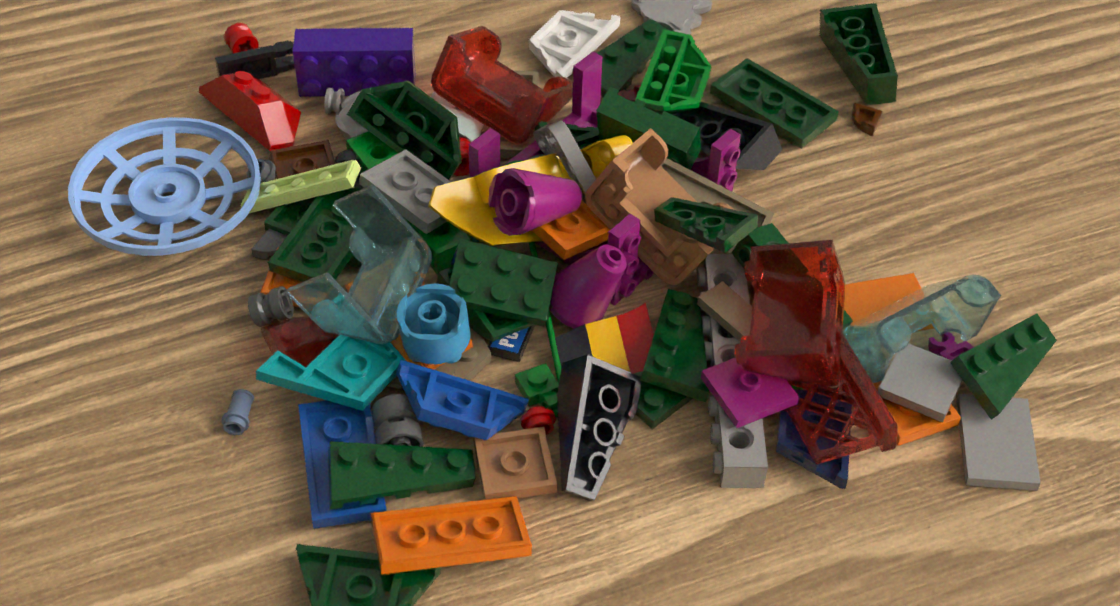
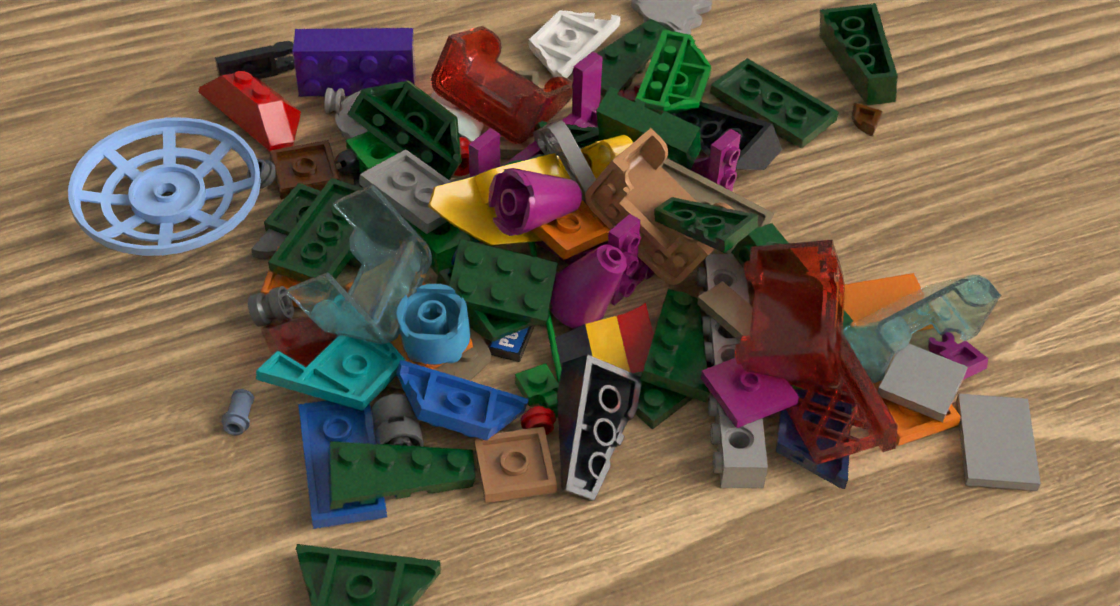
red wheel [224,23,259,53] -> none
yellowish green tile [240,160,361,213] -> none
orange tile [371,496,532,575] -> none
dark green wing [950,313,1057,420] -> none

